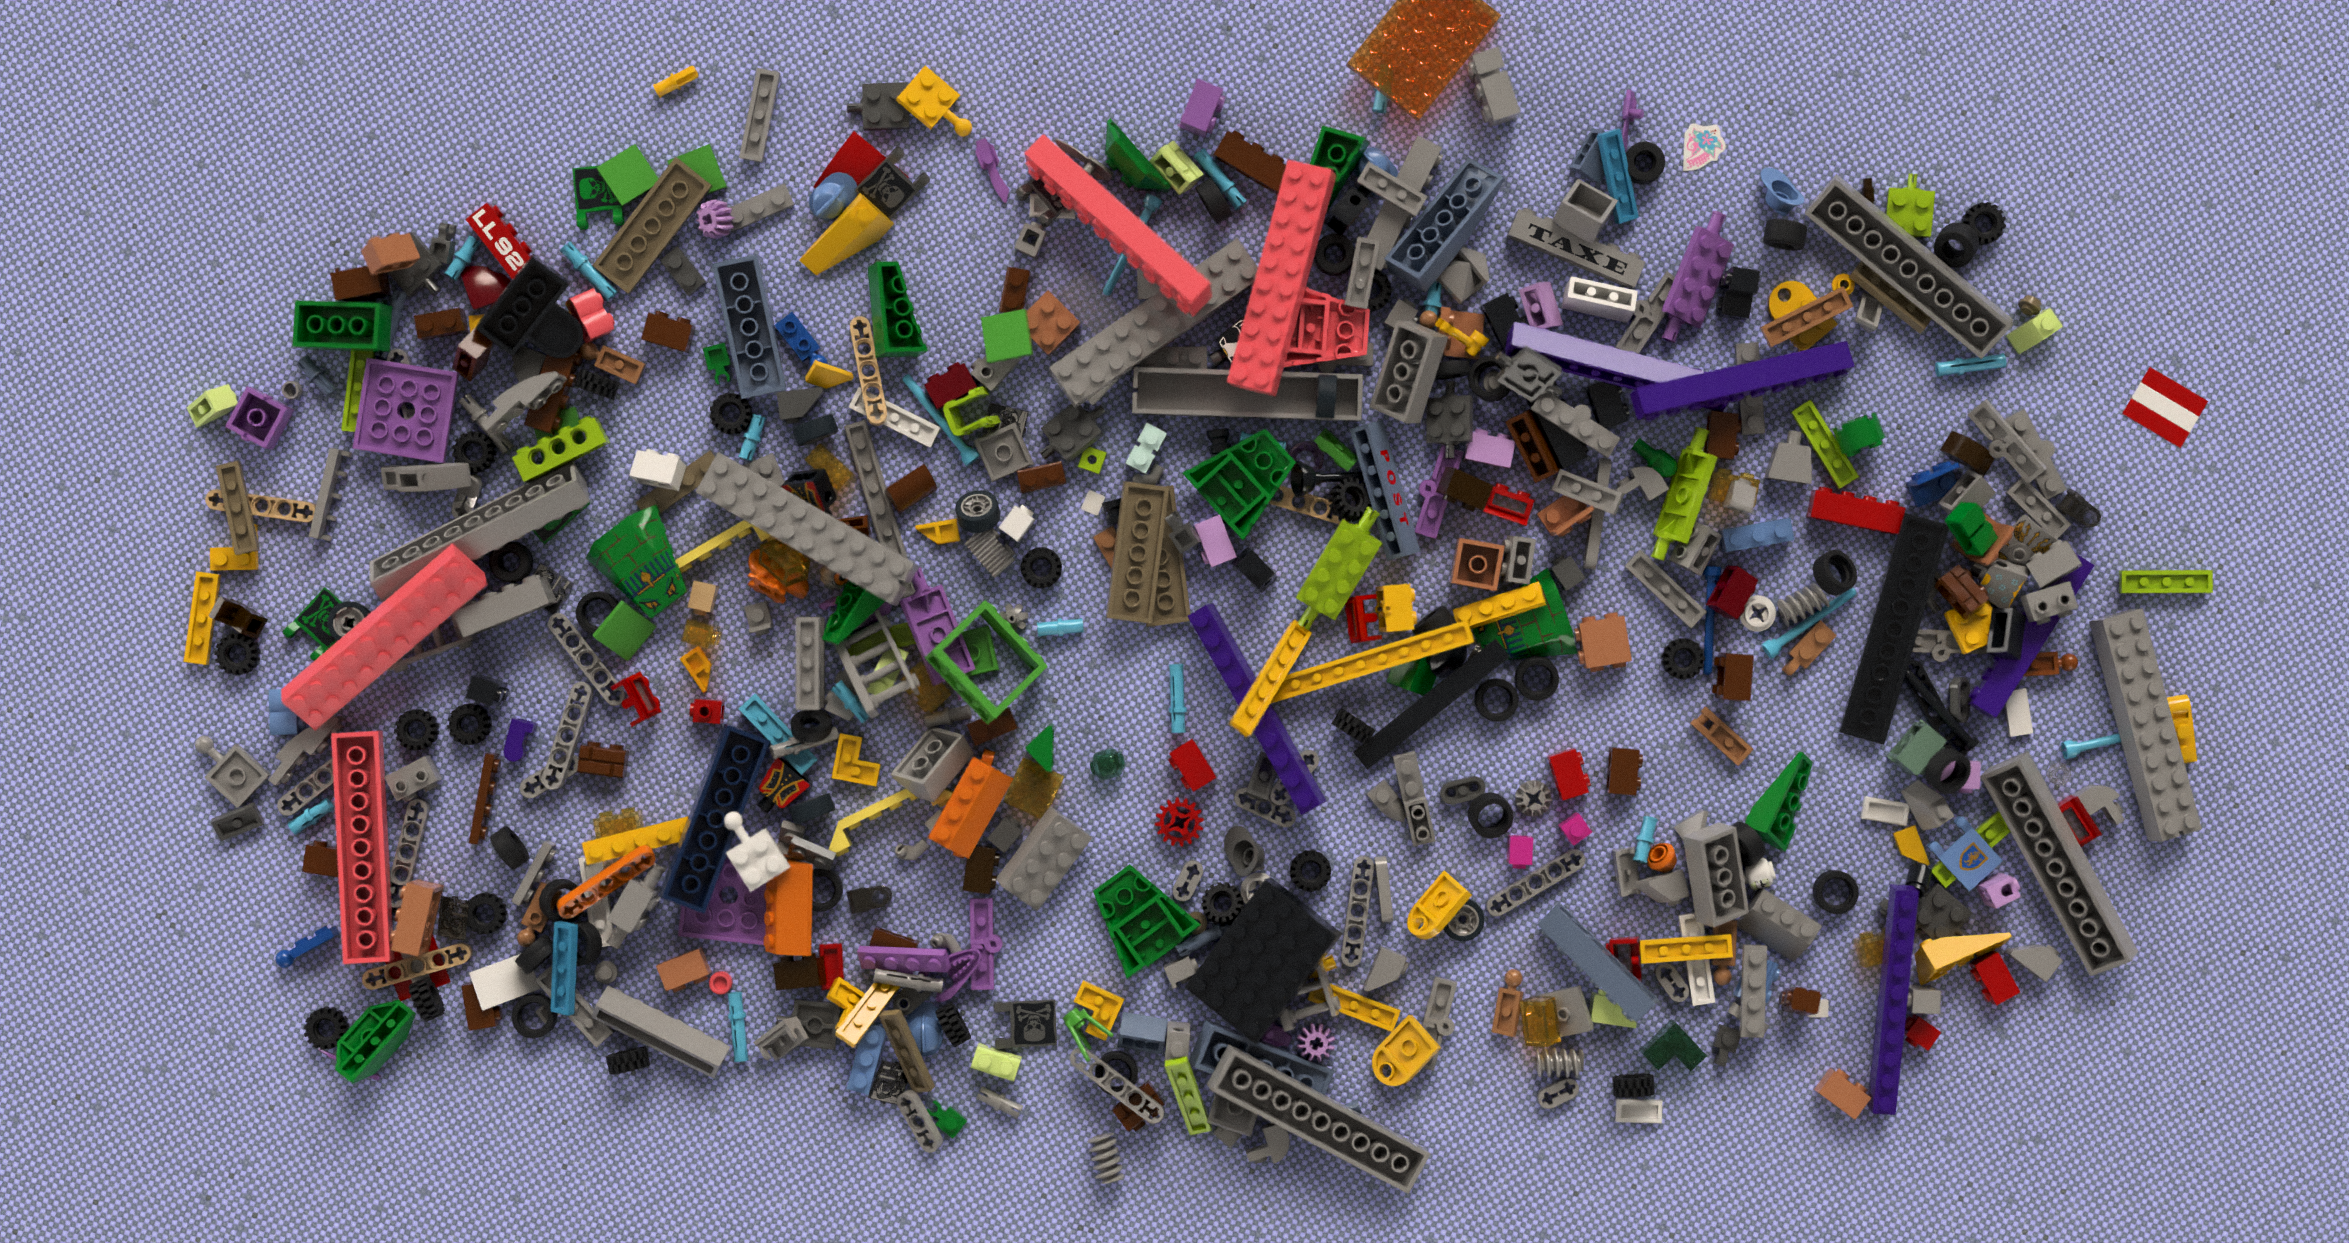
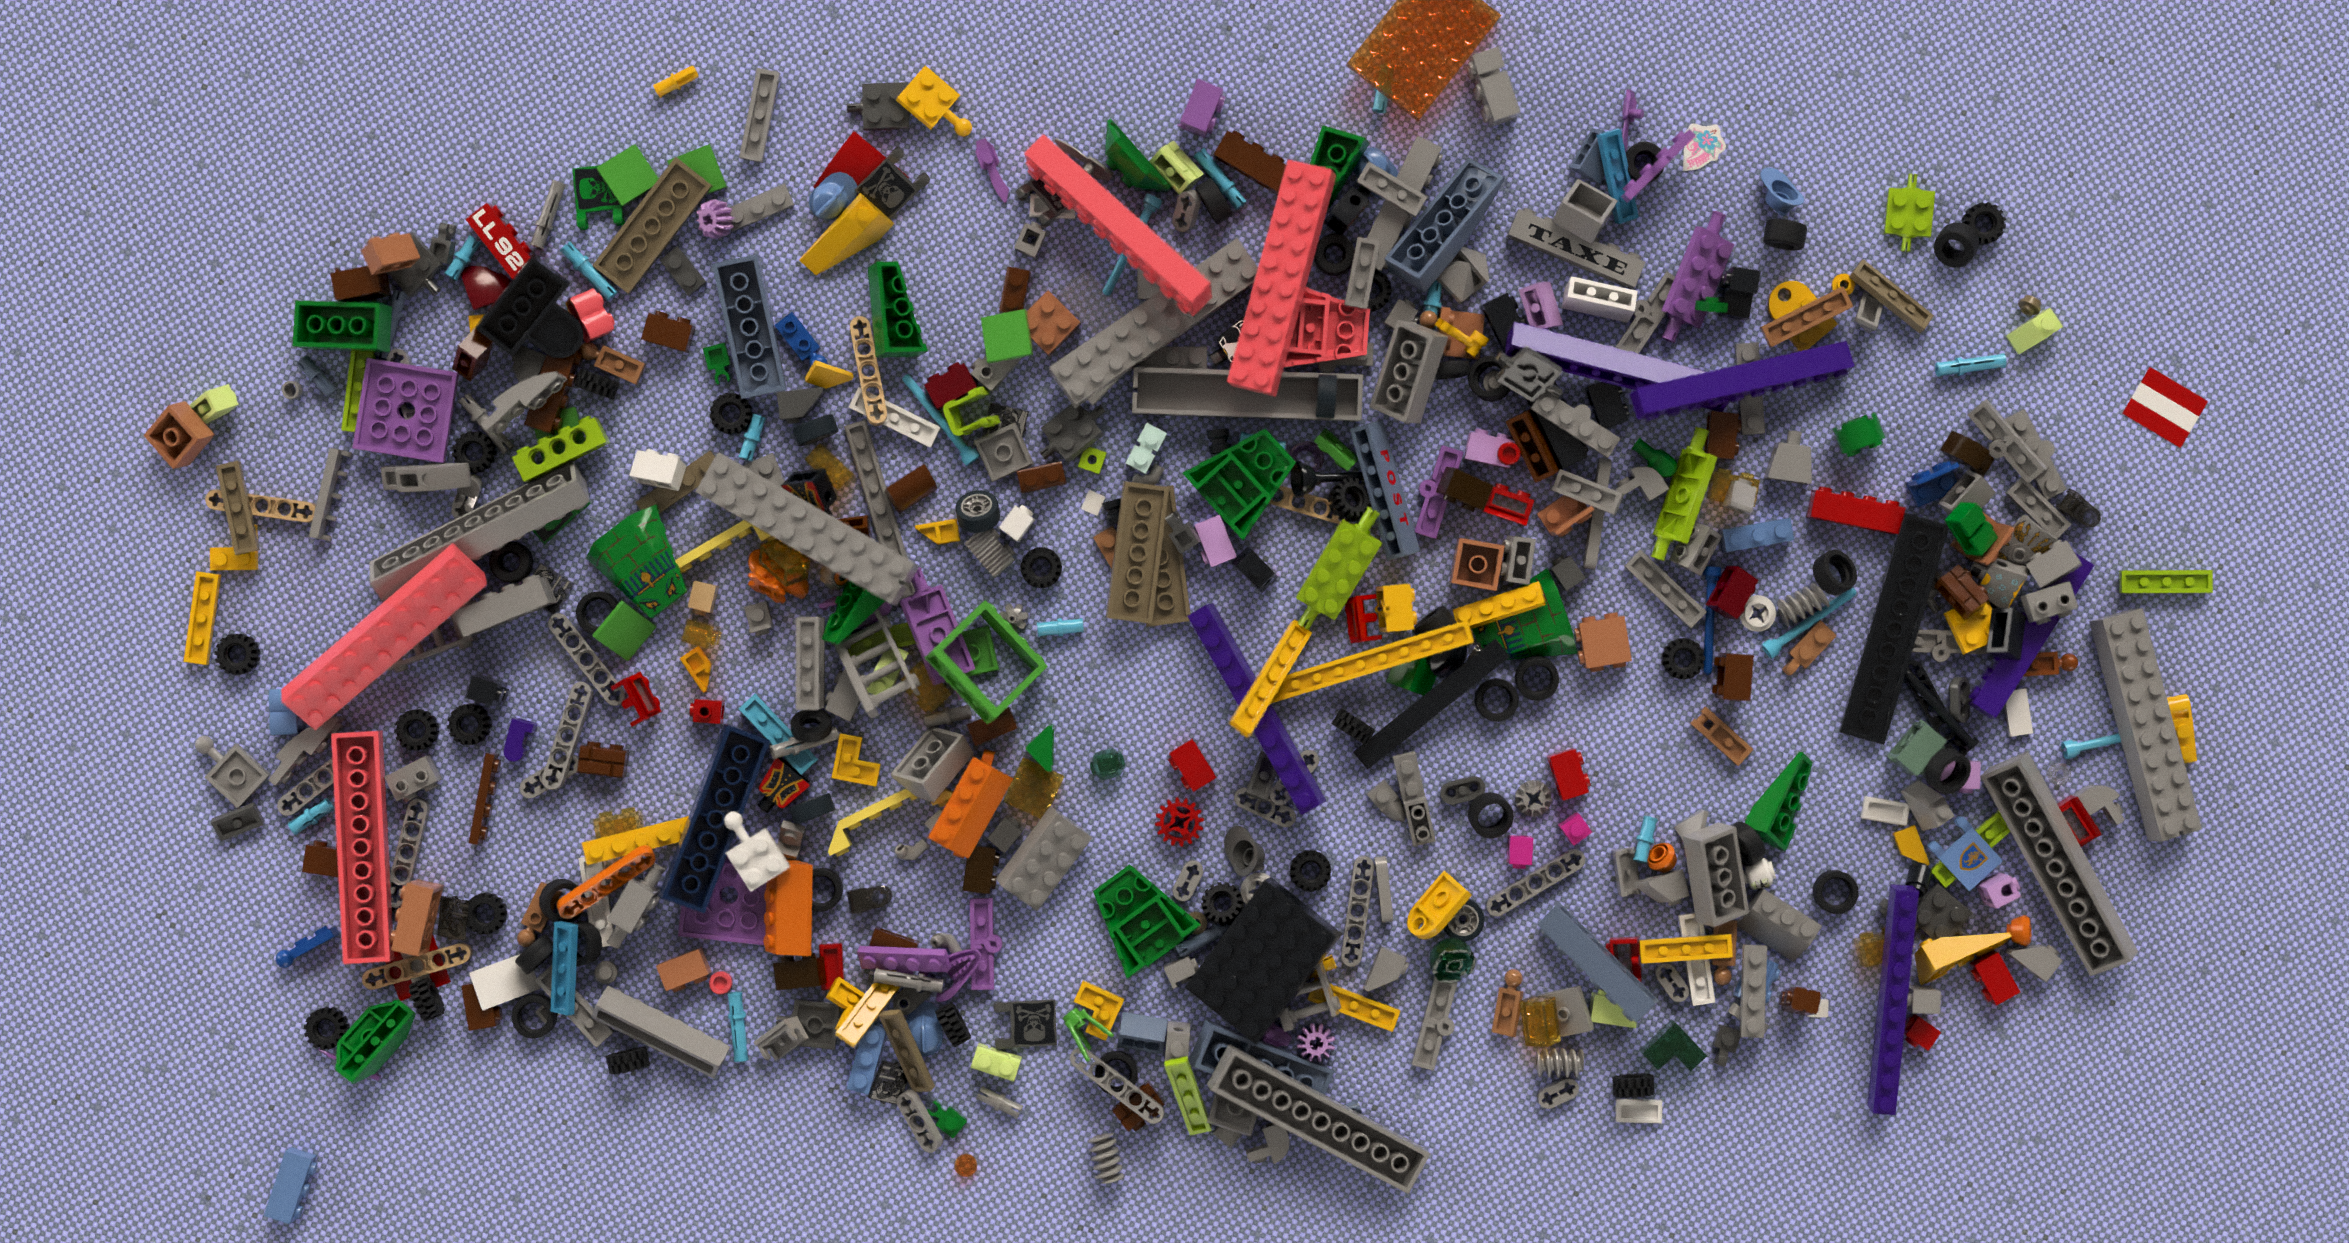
dark brown brick [208,596,268,639] -> none
medium lavender brick [225,386,294,450] -> none
flag [283,587,355,661] -> none
wheel [327,601,371,641] -> none
reddish brown brick [414,308,469,341] -> none
black tyre [490,826,530,869] -> none
light grey plate [511,840,556,906] -> none
dark grey plate [788,835,836,871] -> none
medium azure pin [831,680,869,723] -> none
medium azure pin [1169,664,1187,733] -> none
yellow plate [1372,1015,1441,1086] -> none
dark grey plate [1426,381,1473,459] -> none
reddish brown brick [1606,747,1643,796] -> none
lime plate [1790,400,1859,489] -> none
light grey brick [1805,174,2013,359] -> none
nougat brick [1814,1068,1871,1120] -> none
dark brown animal [1861,178,1875,204] -> none
none -> nougat brick [143,401,215,469]
none -> medium blue brick [264,1147,318,1224]
none -> light grey pin [530,180,566,249]
none -> clear orange plate [954,1154,977,1177]
none -> light grey beam [1172,189,1201,232]
none -> clear green cylinder [1429,937,1476,983]
none -> red tile [1497,442,1521,465]
none -> medium lavender hinge [1621,129,1696,203]
none -> green plate [1695,296,1728,312]
none -> orange cone [2007,915,2032,946]

